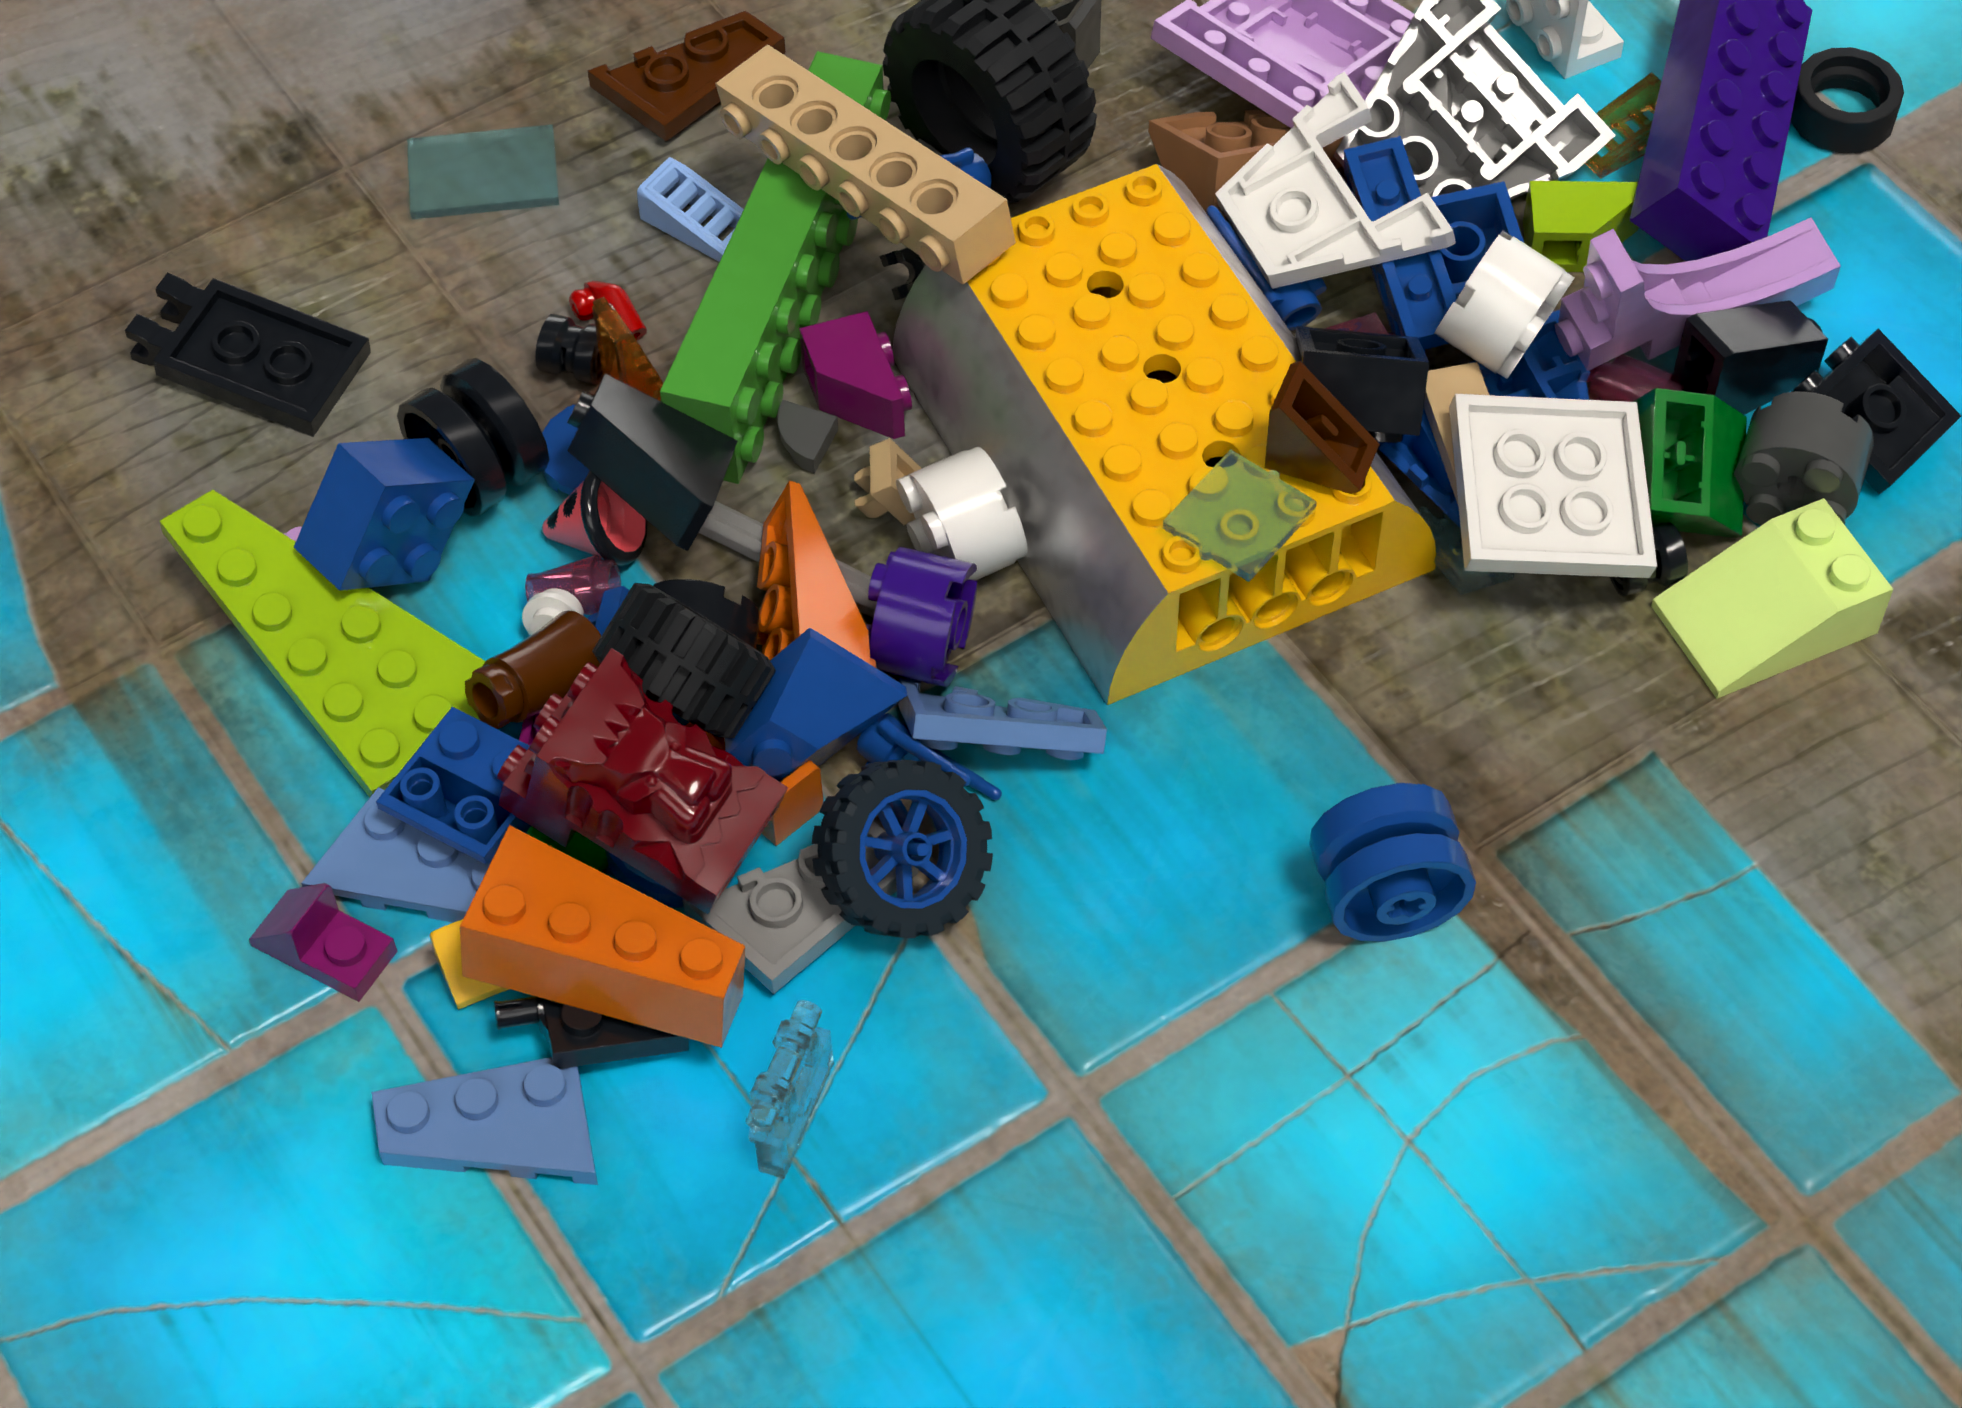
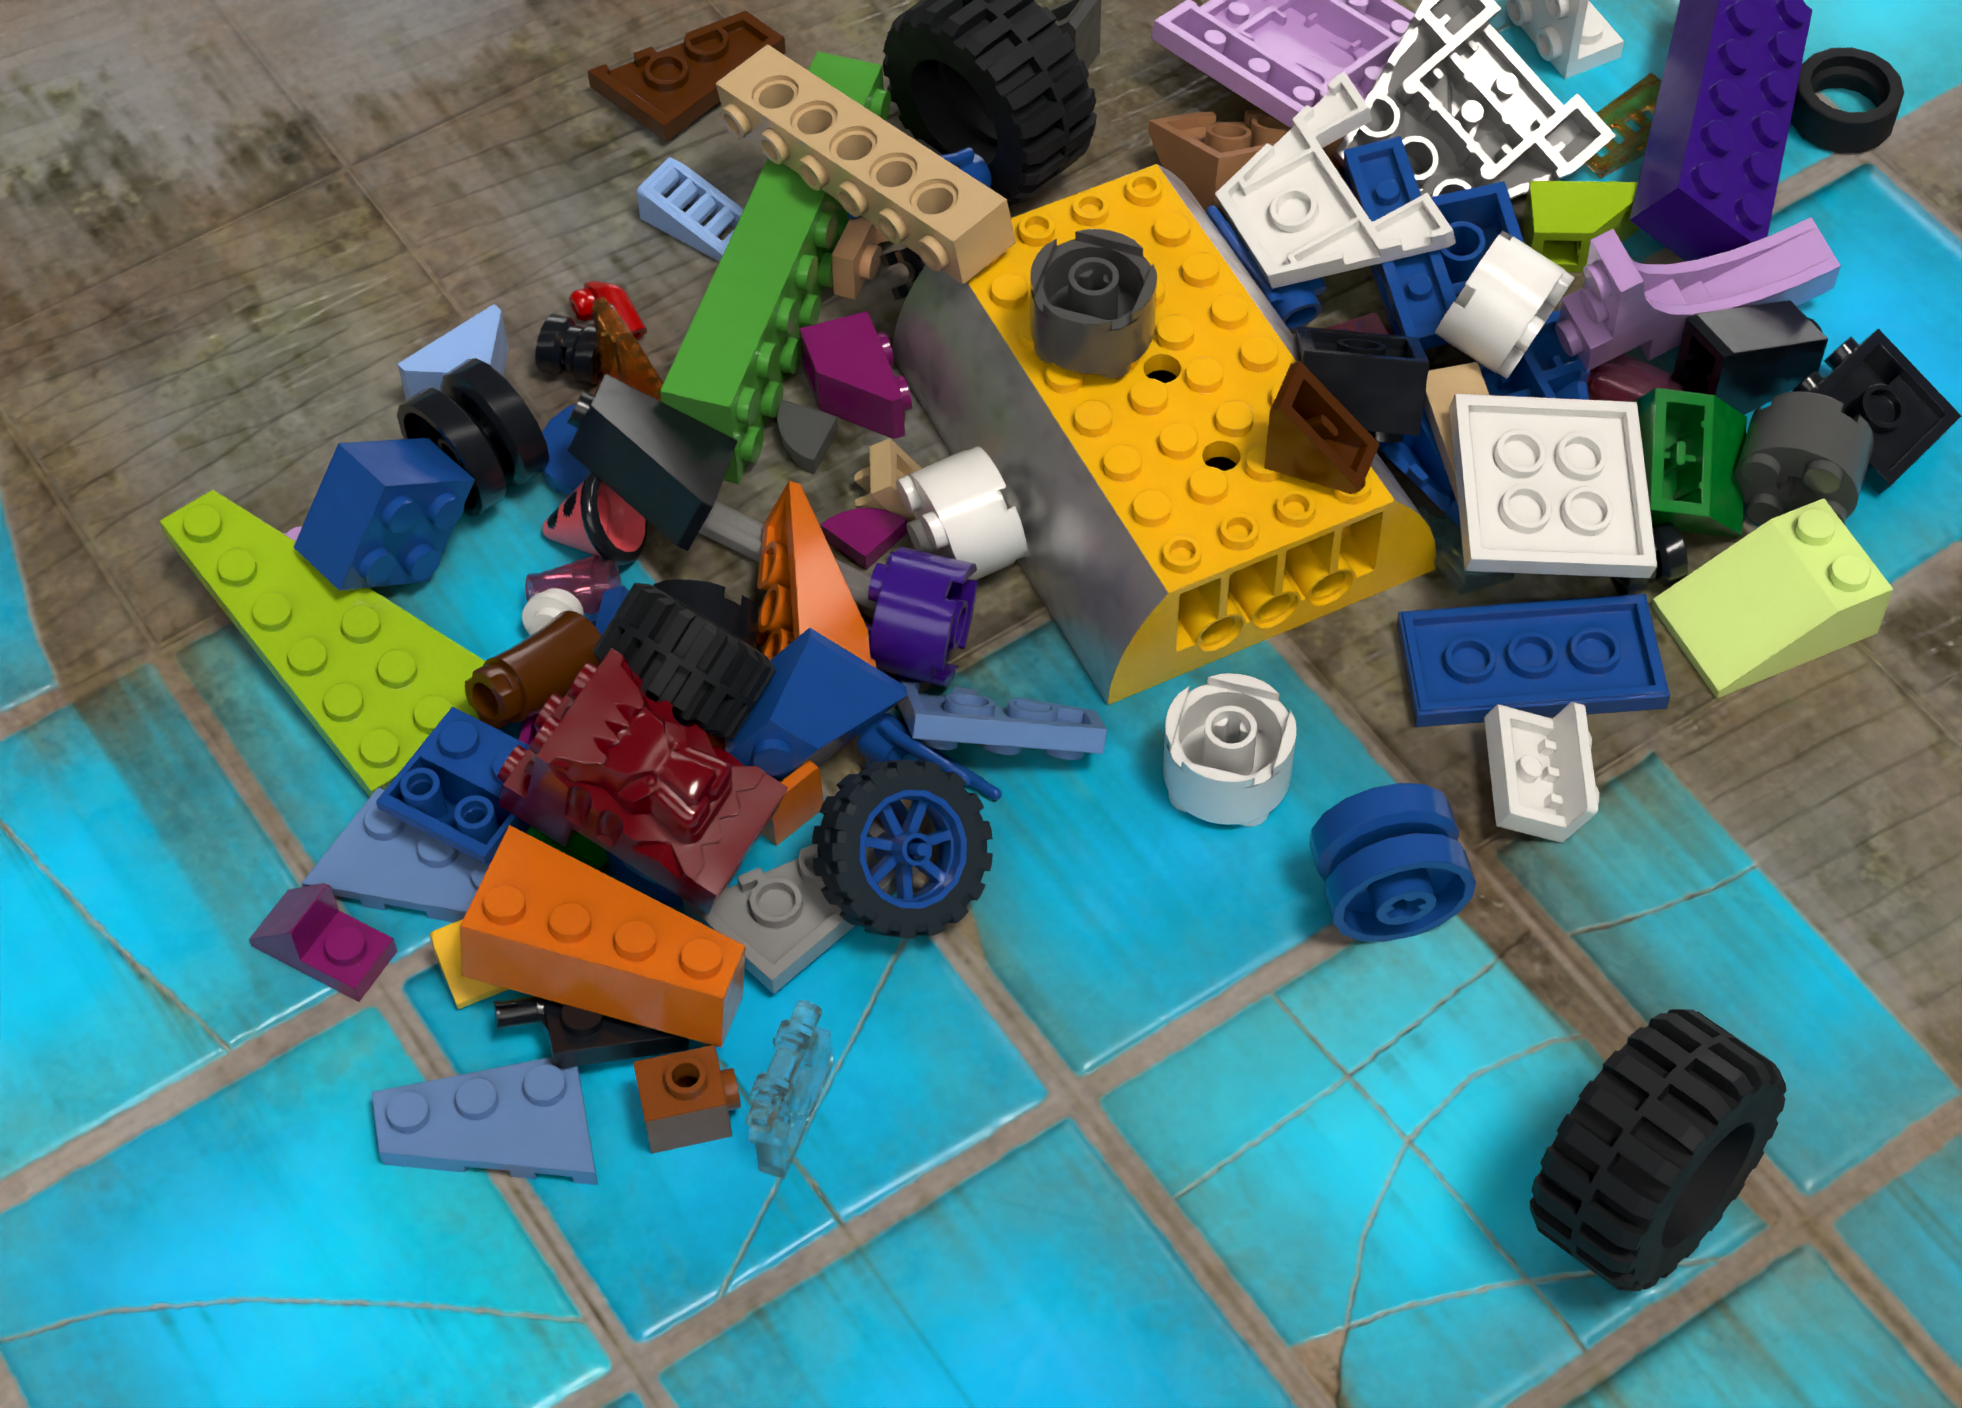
black tile [125,272,371,437] -> none
clear light blue piece [407,124,559,220] -> none
clear light blue piece [1163,449,1317,582] -> none
none -> light blue slope [397,304,509,401]
none -> dark orange brick [633,1045,741,1154]
none -> magenta tile [820,508,908,569]
none -> light nougat plate [831,217,889,300]
none -> dark grey brick [1030,229,1157,379]
none -> white brick [1163,673,1297,827]
none -> blue tile [1396,594,1670,727]
none -> white bracket [1484,702,1599,843]
none -> black tyre [1529,1009,1787,1291]

